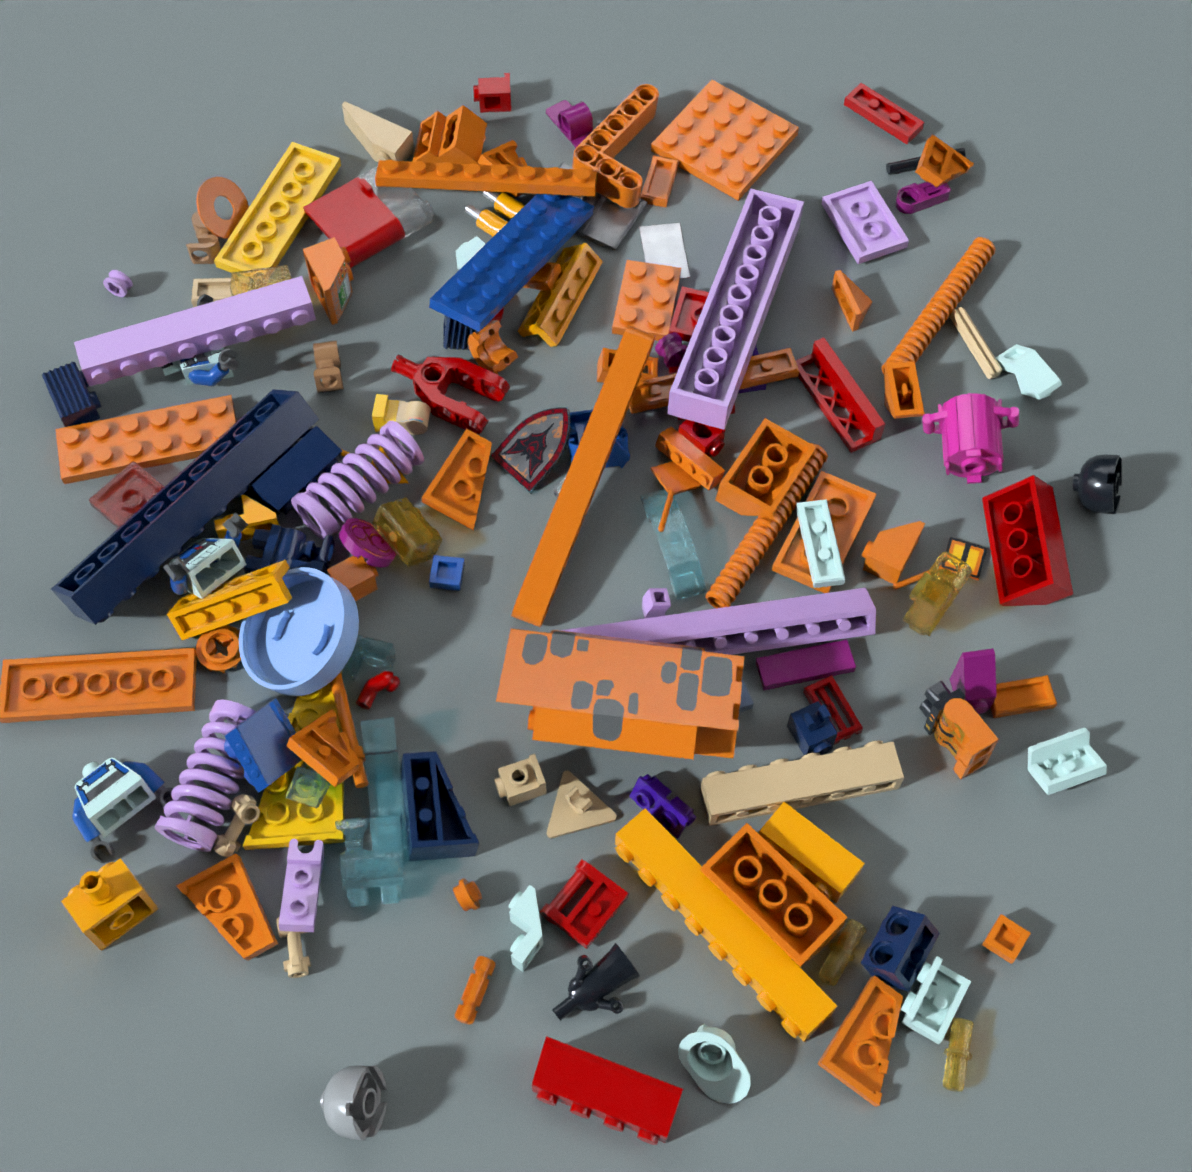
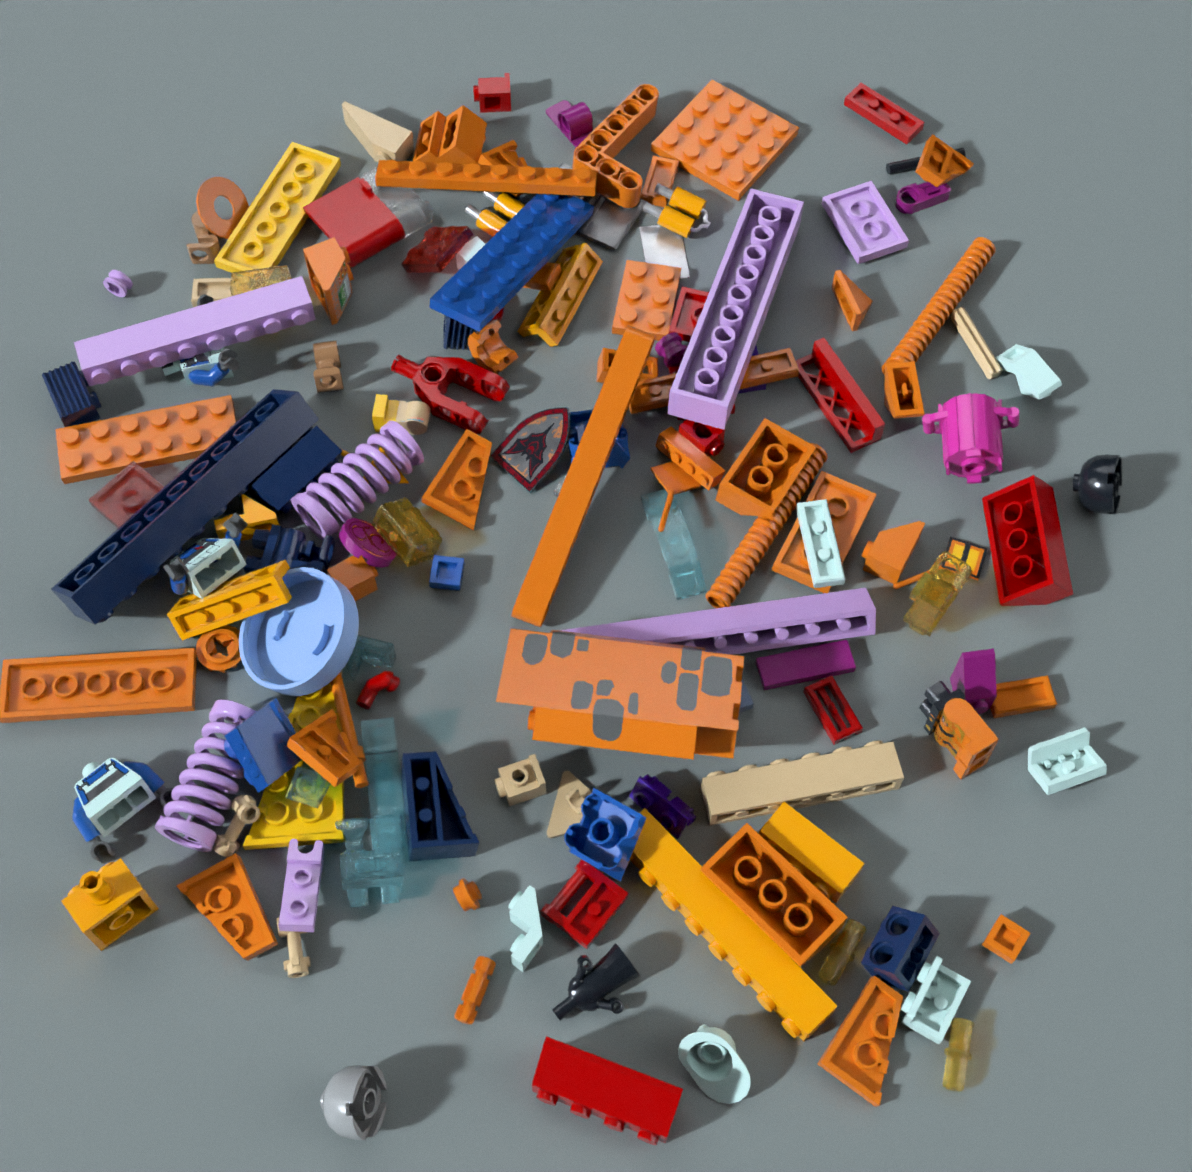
lavender piece [642,588,671,618] -> none
dark blue brick [787,701,838,755] -> none
none -> clear red plate [401,226,473,273]
none -> blue slope [564,788,646,882]
none -> light orange piece [643,183,711,239]

